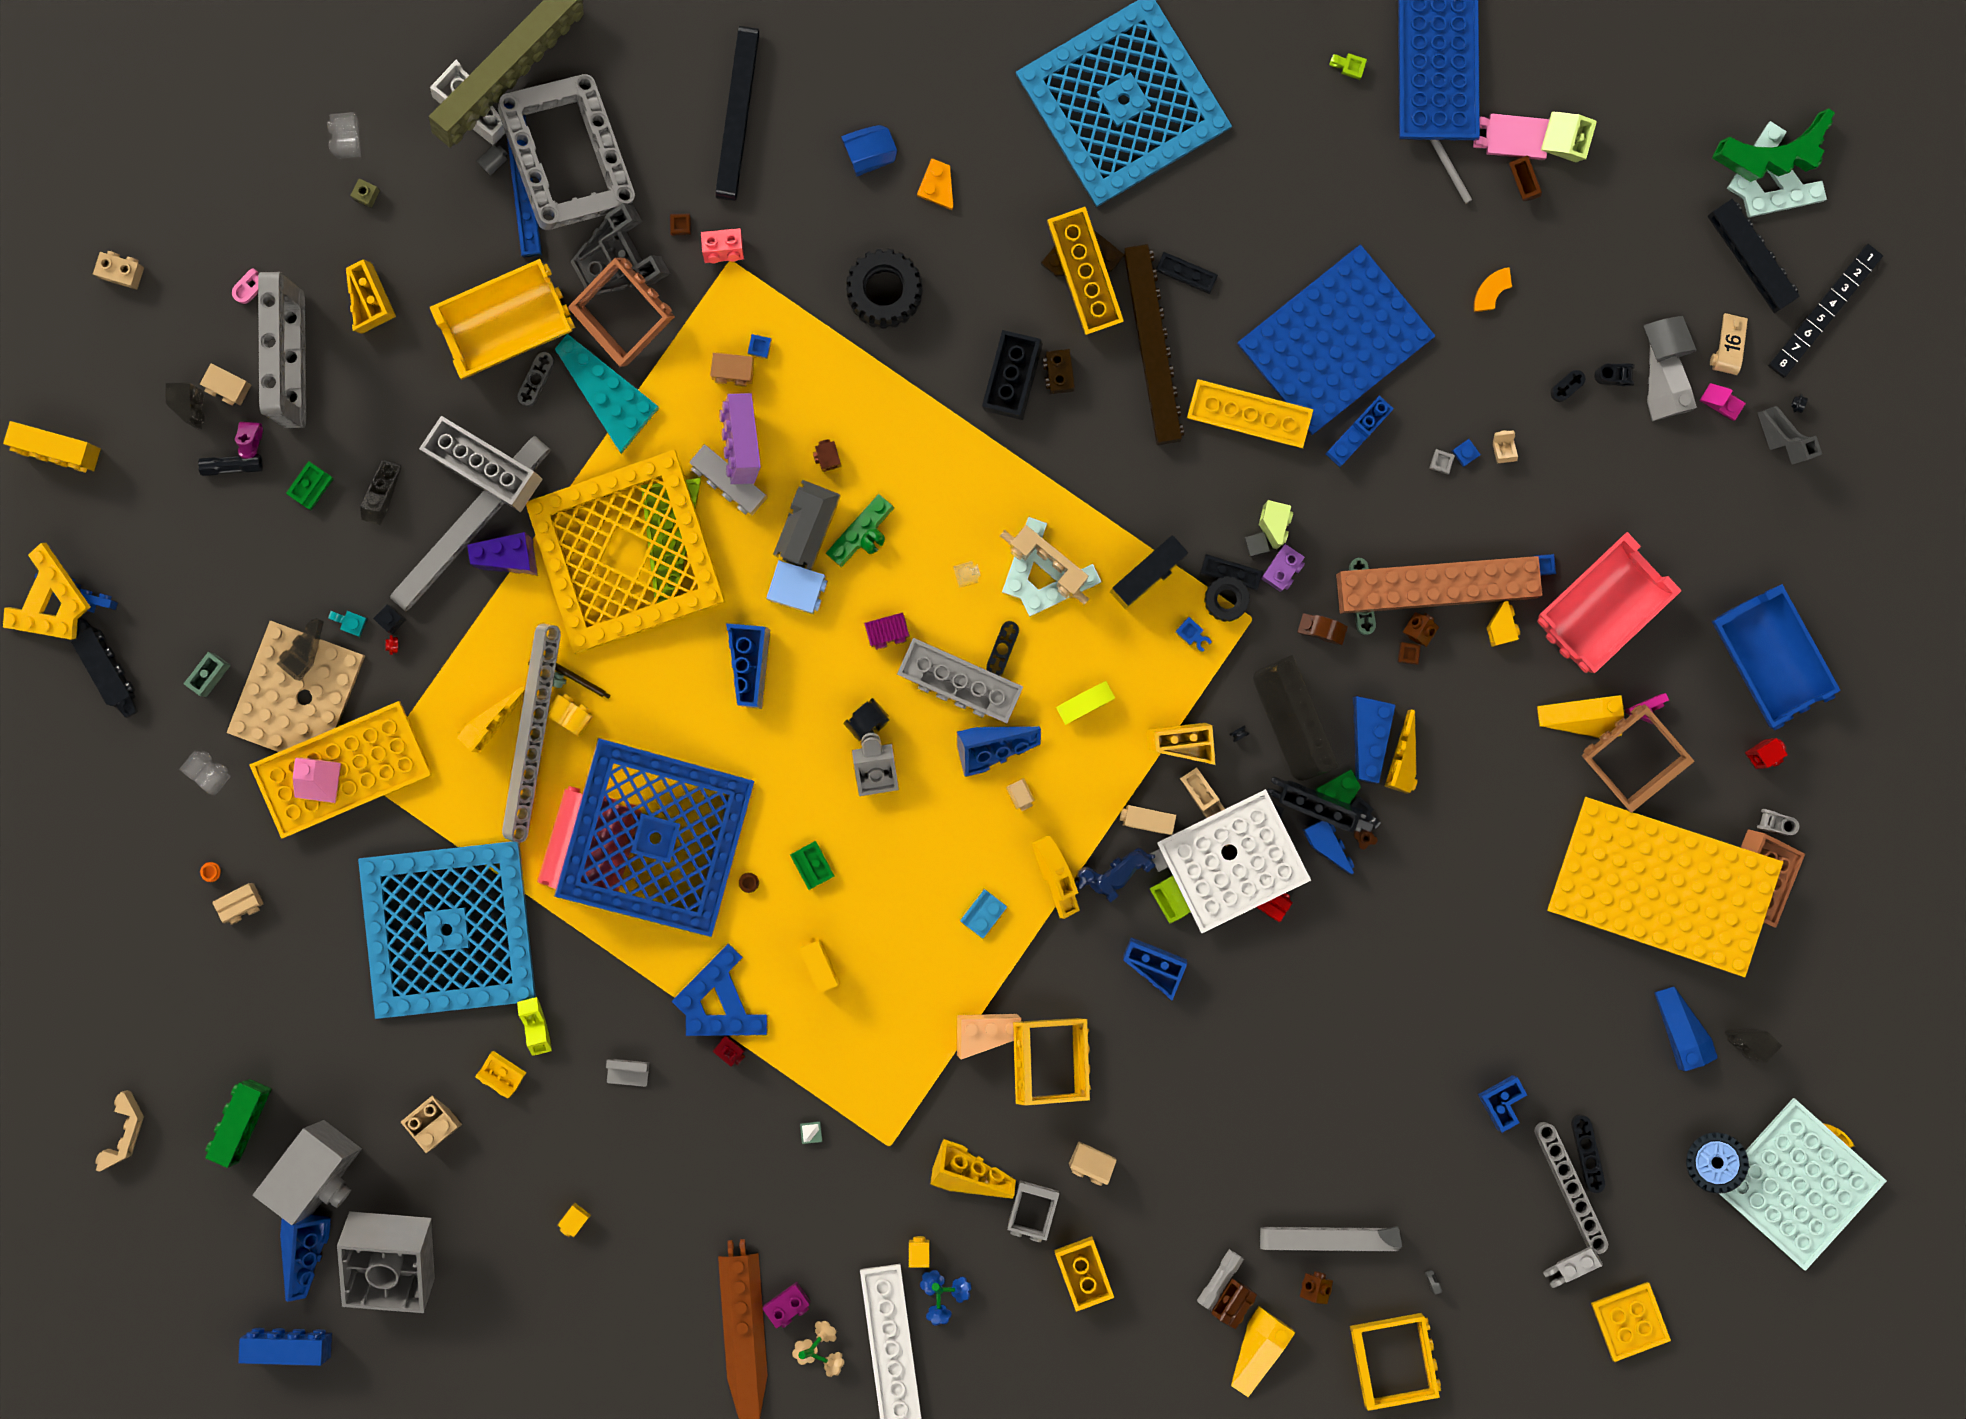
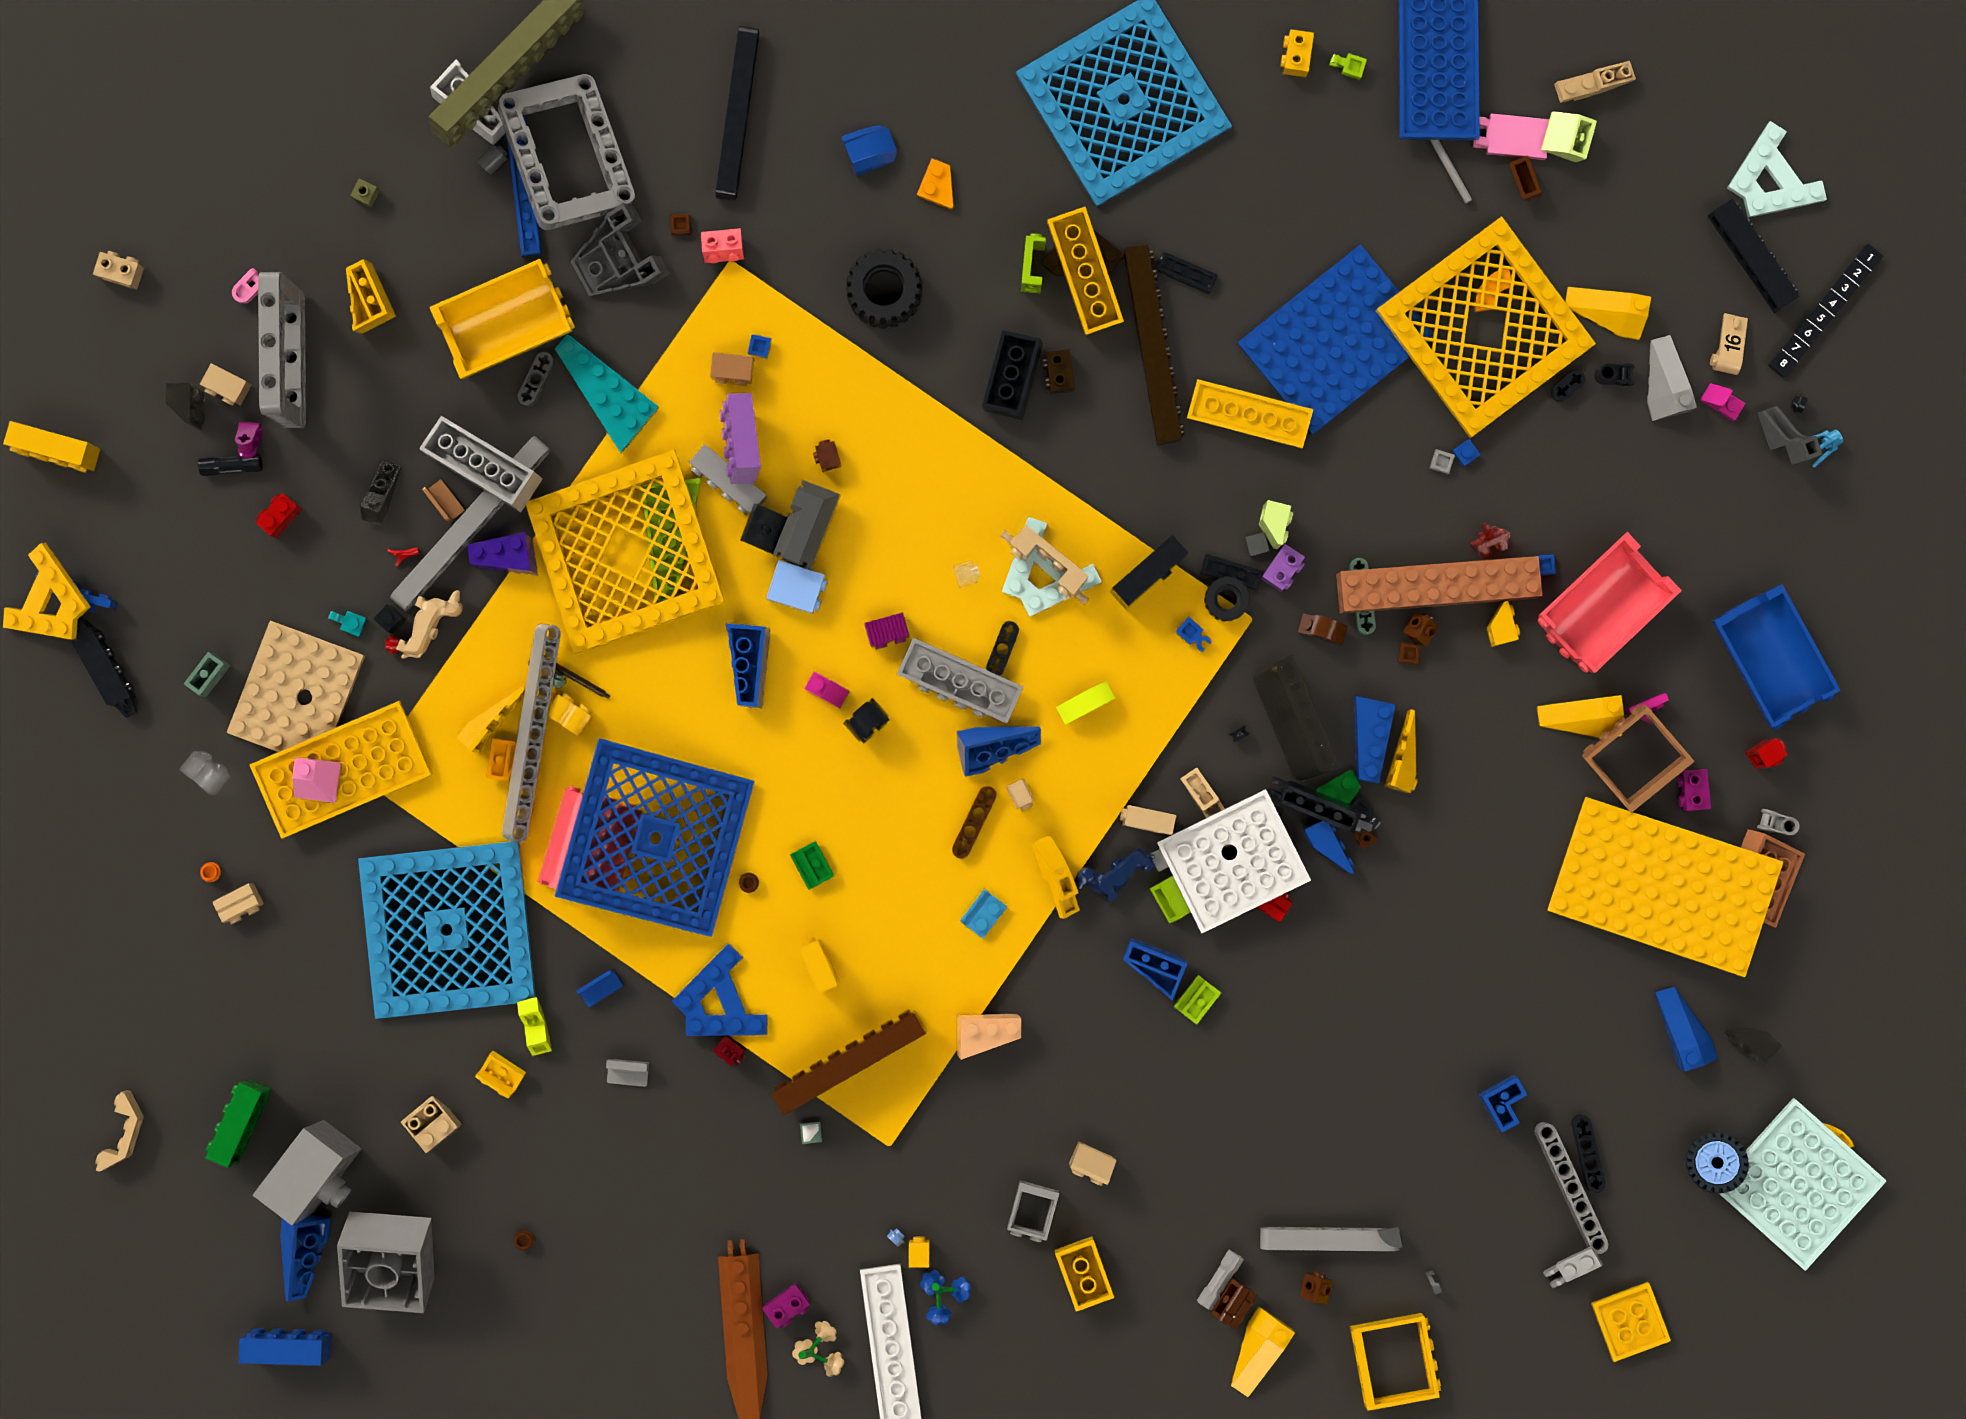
clear smoke slope [277,618,324,681] -> none
green plate [286,461,334,510] -> none
clear brick [327,112,361,159] -> none
yellow brick [558,1203,591,1237] -> none
nougat window [567,258,675,367] -> none
green plate [826,494,894,568] -> none
light grey brick [852,733,899,796] -> none
yellow wedge [930,1139,1016,1199] -> none
yellow window [1013,1018,1091,1105] -> none
yellow wedge [1148,723,1215,765] -> none
blue slope [1326,396,1394,467] -> none
tan bracket [1492,430,1518,464] -> none
dark grey slope [1644,316,1697,363] -> none
green arch [1712,108,1835,182] -> none
none -> red brick [255,493,303,538]
none -> red bar [387,547,419,567]
none -> tan animal [396,590,463,659]
none -> medium nougat panel [422,479,466,523]
none -> light orange wing [486,738,517,781]
none -> reddish brown plate [514,1230,534,1251]
none -> blue panel [576,969,624,1007]
none -> black plate [740,503,788,555]
none -> reddish brown brick [772,1009,927,1116]
none -> dark pink slope [805,671,849,709]
none -> medium blue plate [887,1228,905,1247]
none -> reddish brown beam [952,786,996,859]
none -> lime panel [1021,234,1046,293]
none -> lime plate [1173,975,1221,1025]
none -> yellow brick [1280,30,1314,77]
none -> yellow plate [1375,216,1596,438]
none -> clear red hips [1470,523,1511,559]
none -> tan slope [1554,61,1636,103]
none -> yellow wedge [1565,287,1651,340]
none -> magenta brick [1676,769,1711,811]
none -> dark azure plant [1810,430,1843,467]

